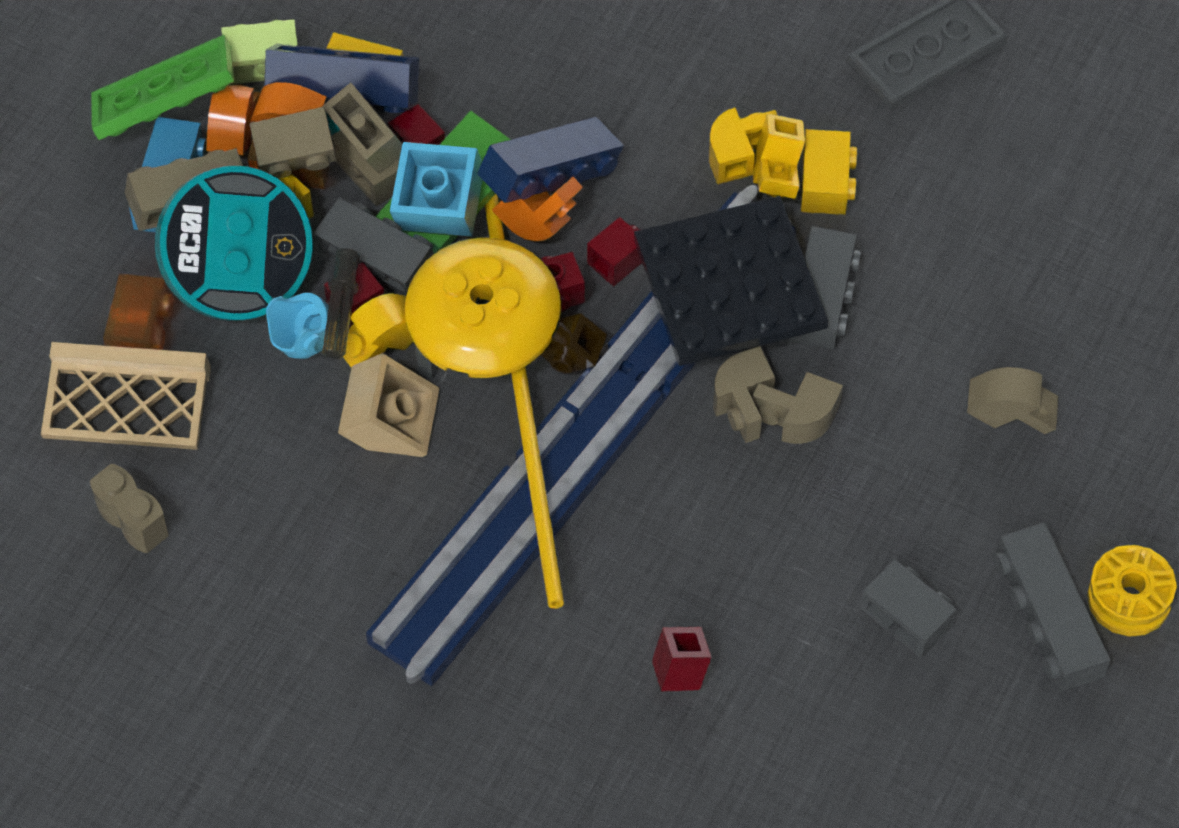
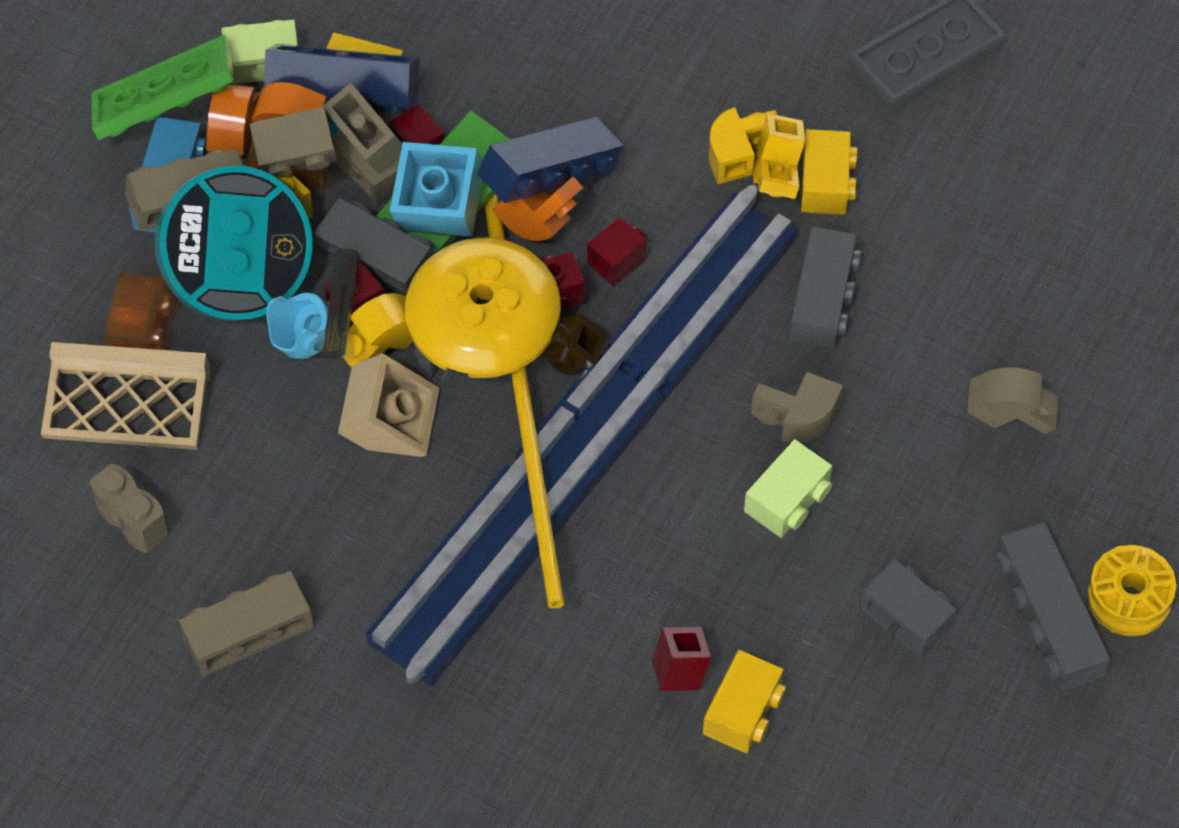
black plate [634,196,828,366] -> none
dark tan brick [713,346,775,443] -> none
none -> dark tan brick [178,571,314,677]
none -> yellow brick [703,650,787,754]
none -> yellowish green brick [744,439,833,538]

